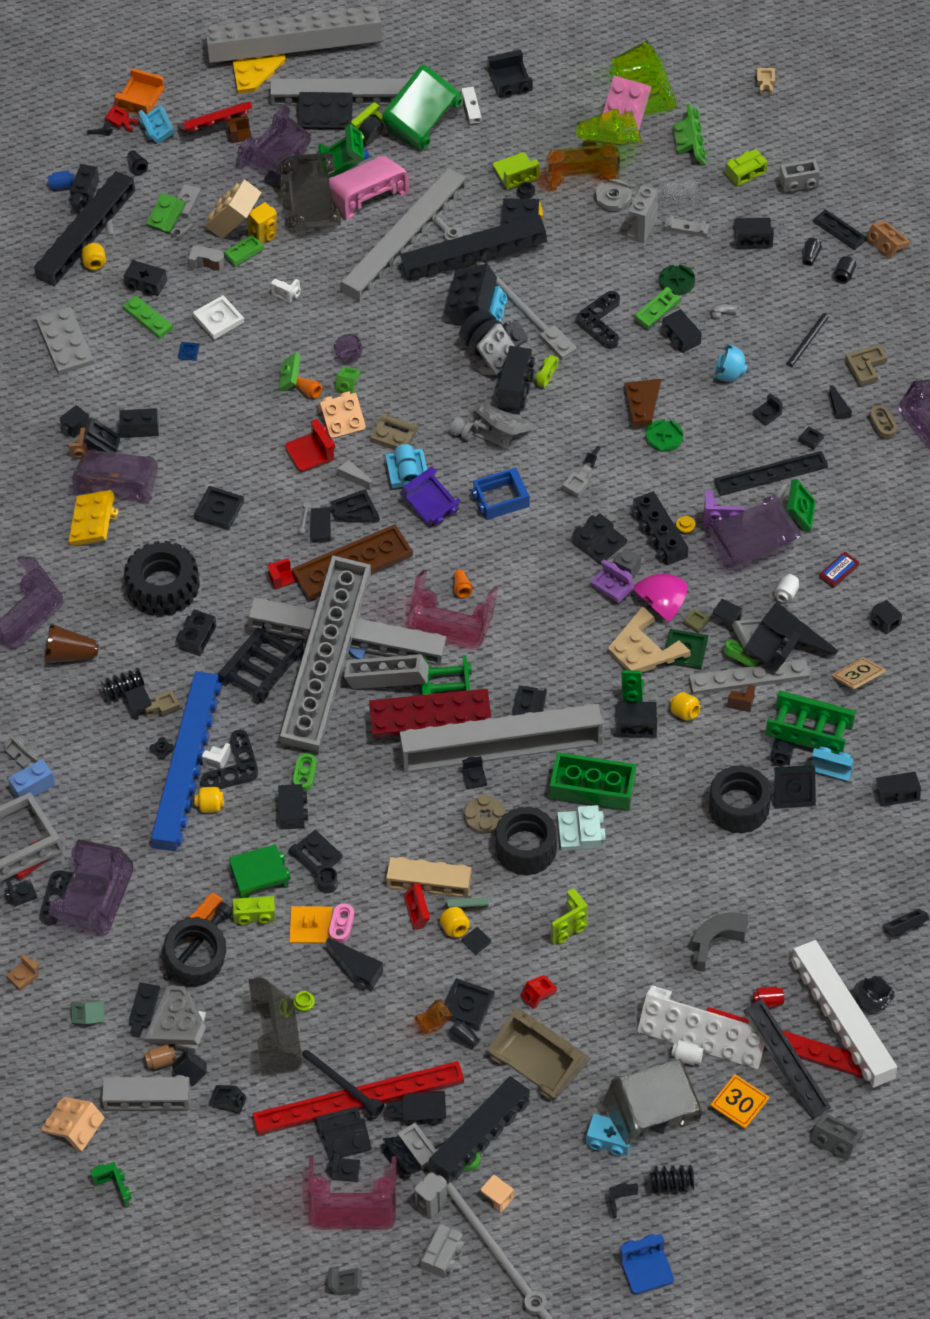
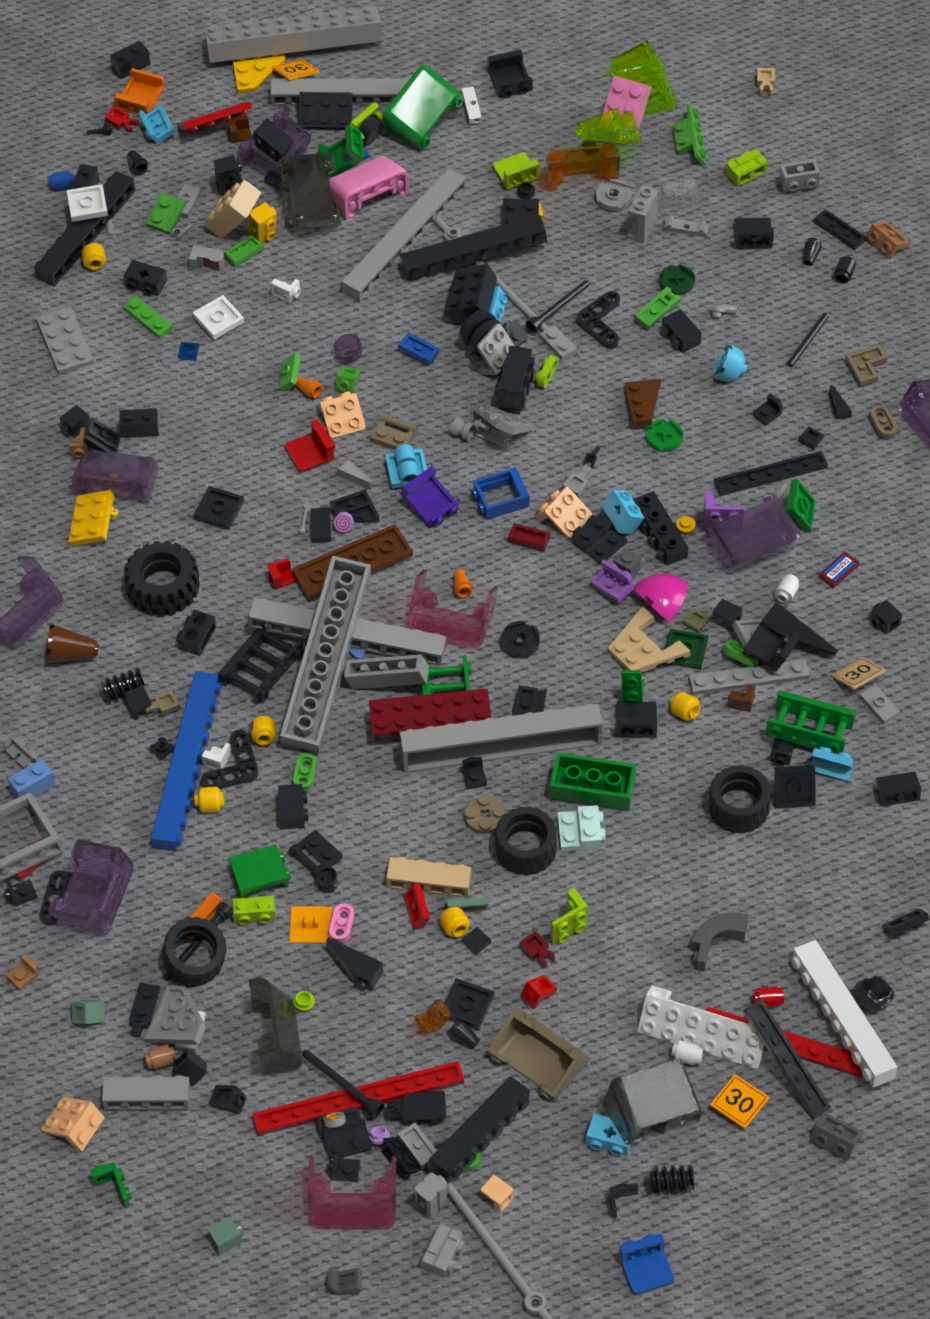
none -> white plate [67,184,108,222]
none -> black brick [110,40,151,79]
none -> sand green brick [208,1217,244,1255]
none -> black brick [213,155,243,196]
none -> black brick [250,118,294,162]
none -> yellow head [250,716,277,745]
none -> light orange piece [272,59,320,80]
none -> light grey tile [323,1112,346,1128]
none -> lavender tile [334,512,354,532]
none -> lavender plate [369,1126,391,1145]
none -> blue plate [398,333,439,365]
none -> black plate [501,621,540,658]
none -> dark red plate [508,523,551,551]
none -> dark red plate [520,931,555,968]
none -> black piece [525,280,590,333]
none -> light nougat bracket [535,487,592,538]
none -> medium azure brick [602,490,644,534]
none -> light grey plate [859,684,900,724]

